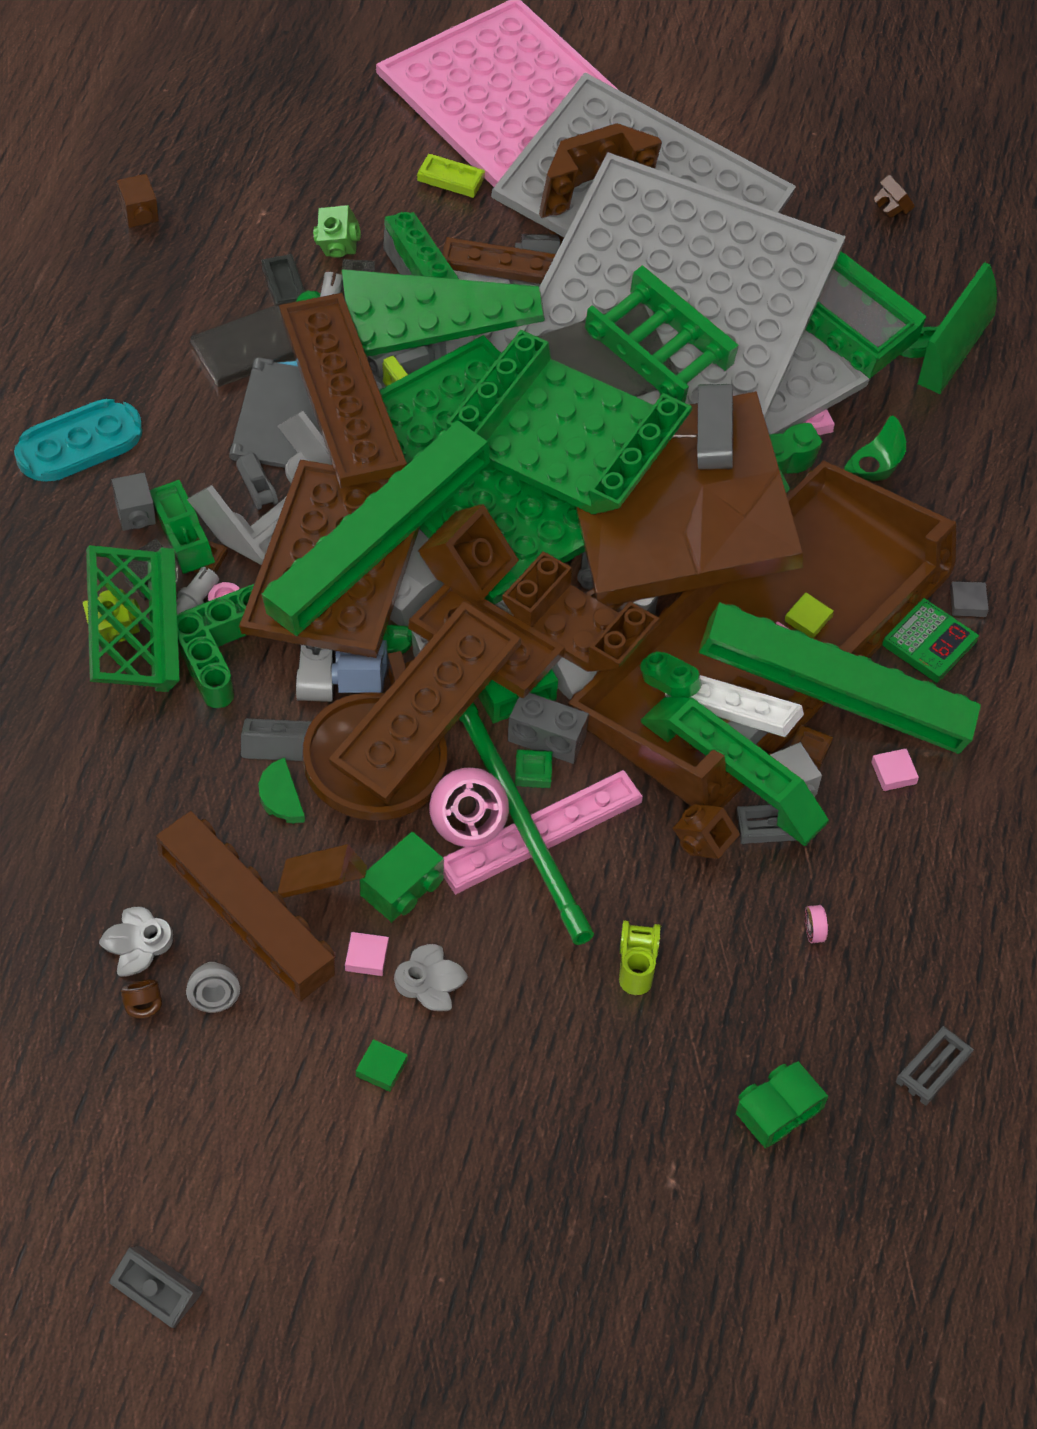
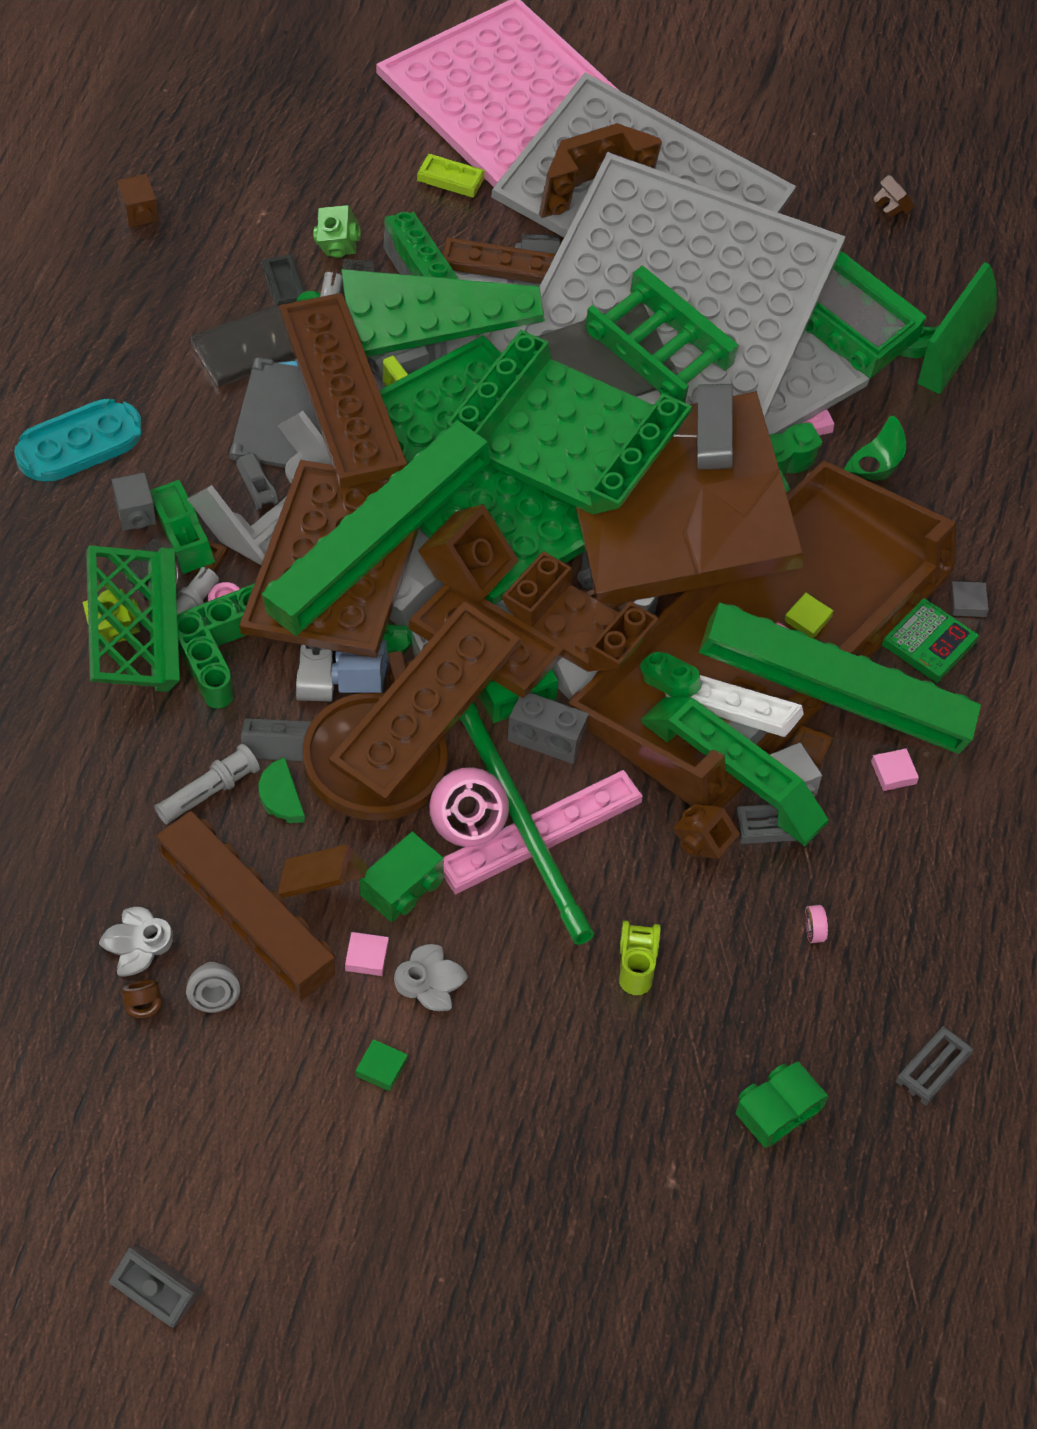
green tile [515,750,552,788] -> none
none -> light grey pin [154,744,260,825]

